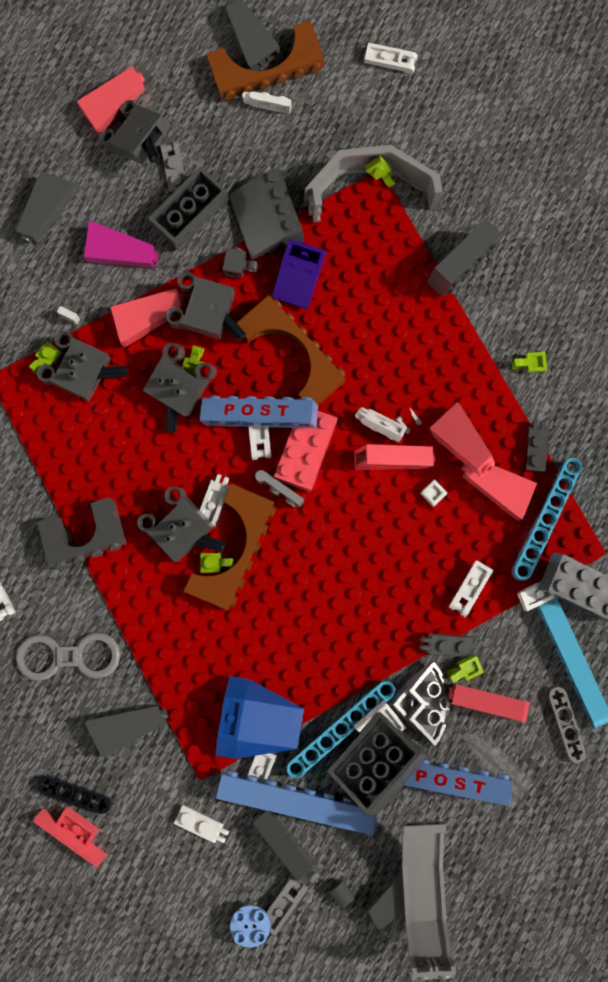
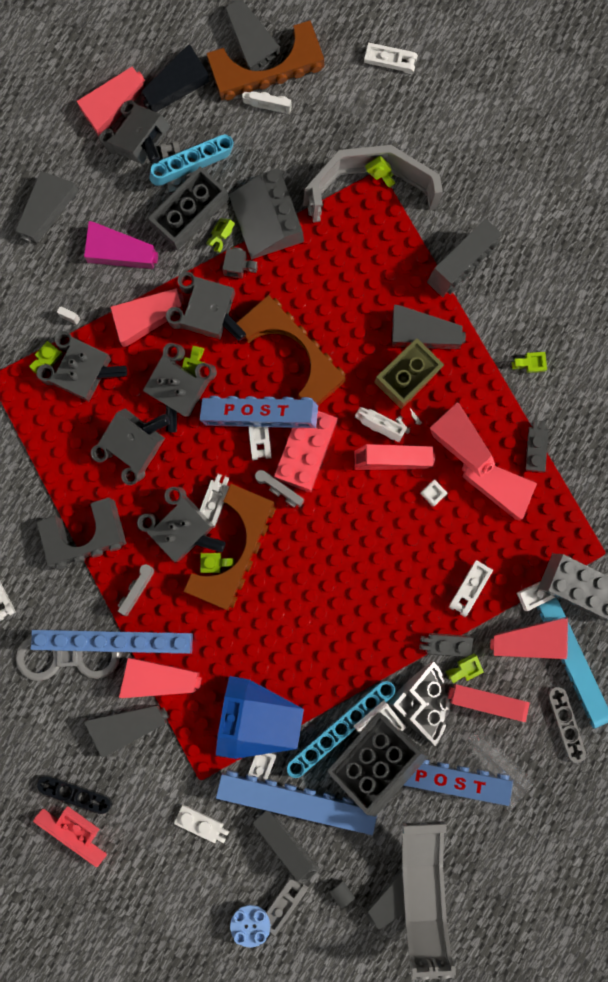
dark purple slope [272,239,326,310] -> none
medium azure beam [511,458,582,581] -> none
none -> medium blue brick [31,630,193,653]
none -> dark grey piece [91,409,170,485]
none -> light grey plate [118,564,154,616]
none -> coral slope [119,658,202,698]
none -> black slope [142,44,210,112]
none -> medium azure beam [149,134,234,186]
none -> lime plate [206,218,235,253]
none -> olive slope [374,338,444,409]
none -> dark grey slope [392,305,466,349]
none -> coral slope [490,617,568,659]

